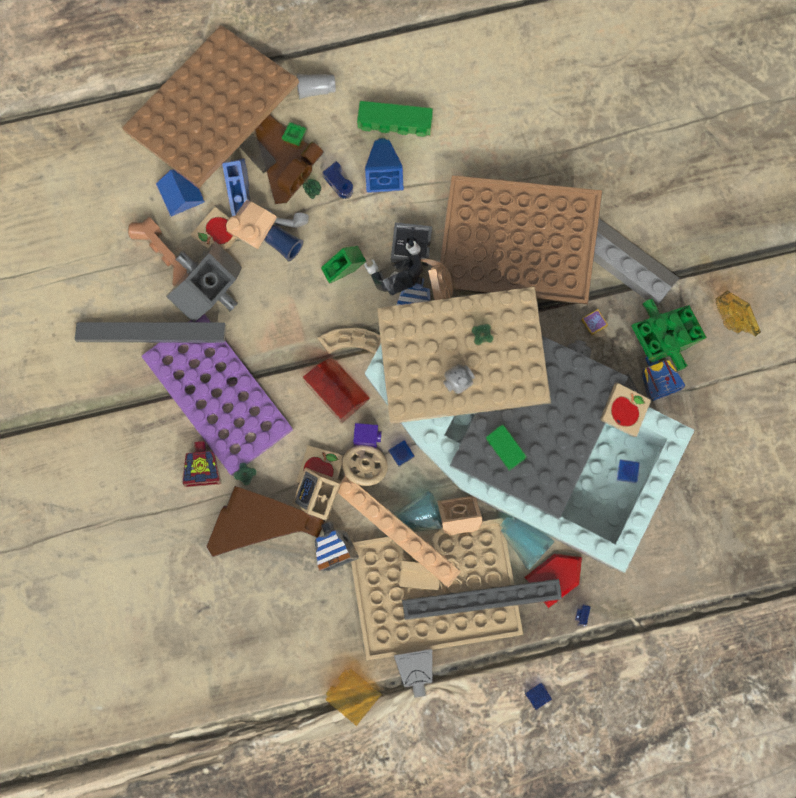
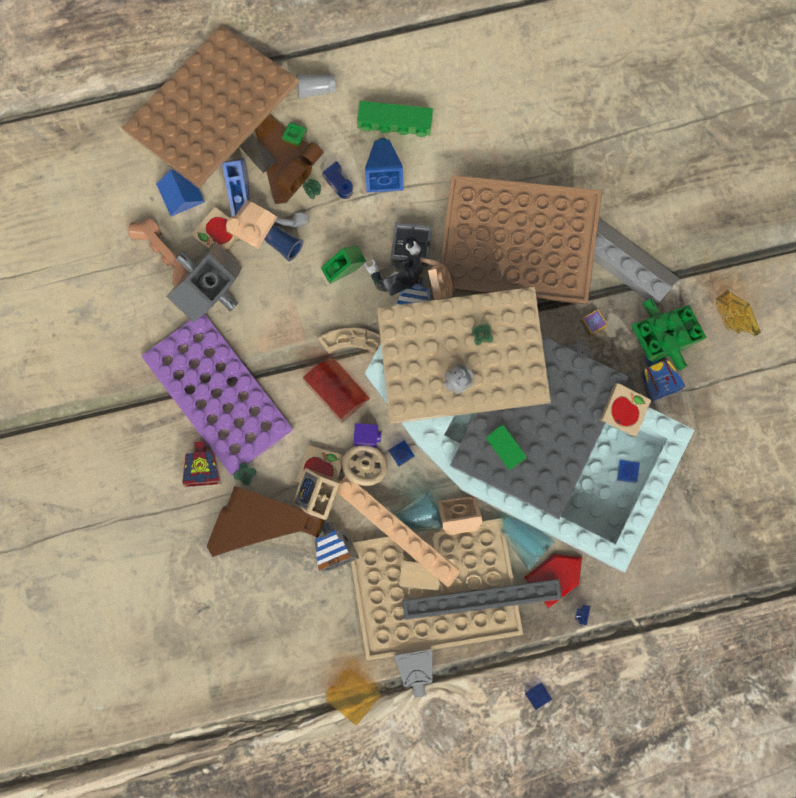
dark grey tile [74,322,226,343] -> none

